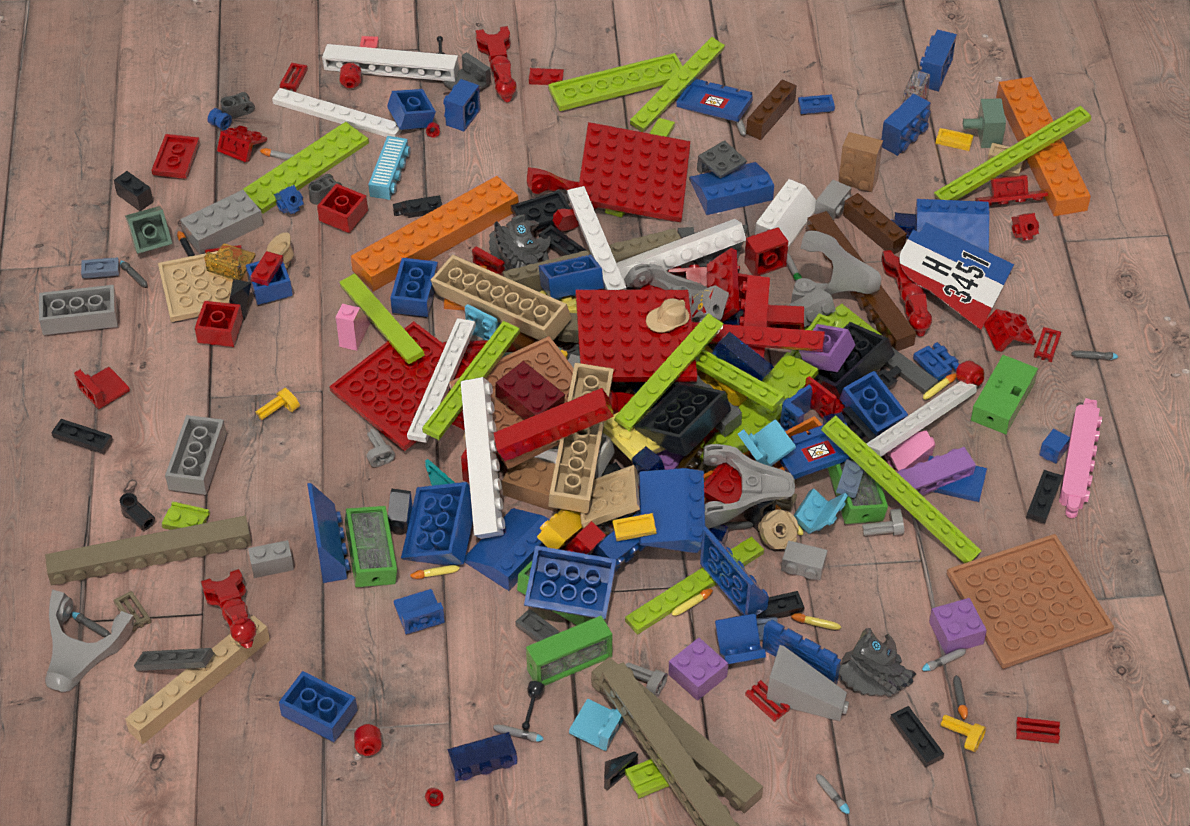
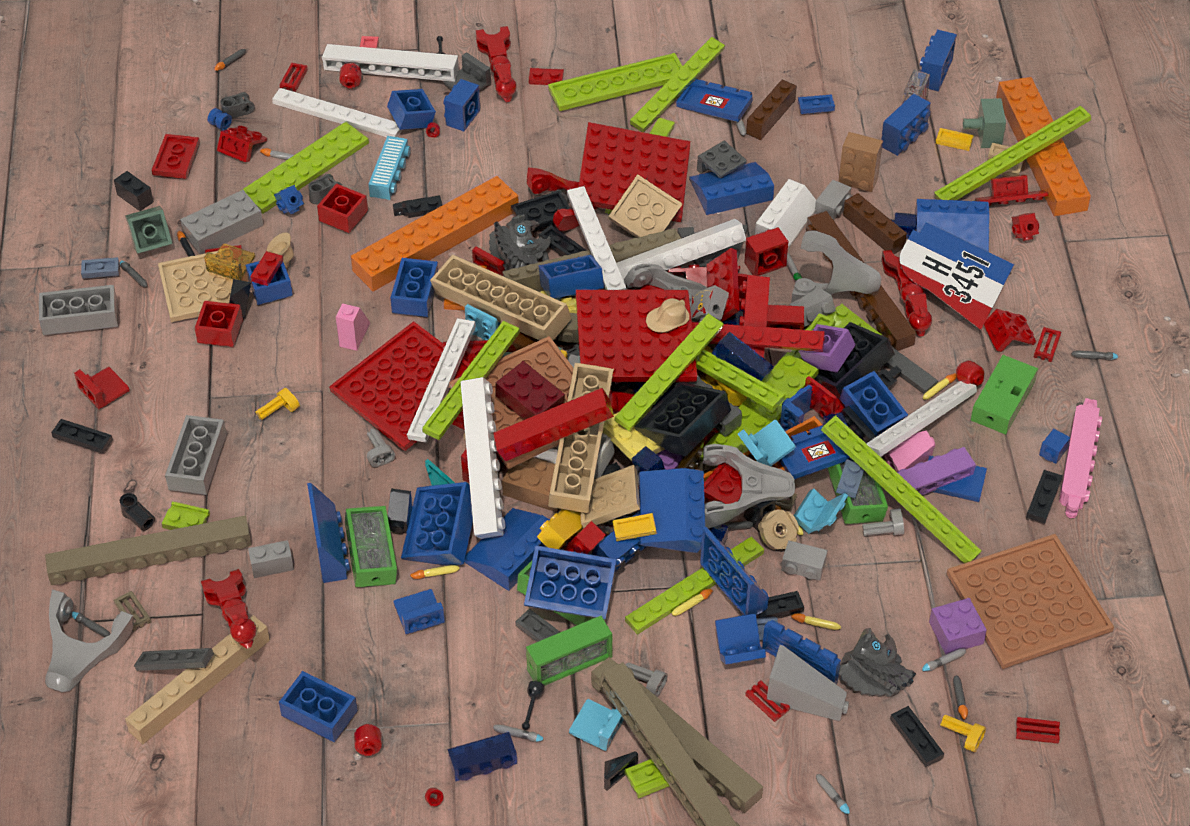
lime tile [339,273,425,364] -> none
medium lavender brick [668,638,728,701] -> none
blue plate [913,342,959,381] -> none
none -> dark grey piece [214,49,246,71]
none -> tan plate [608,175,682,238]

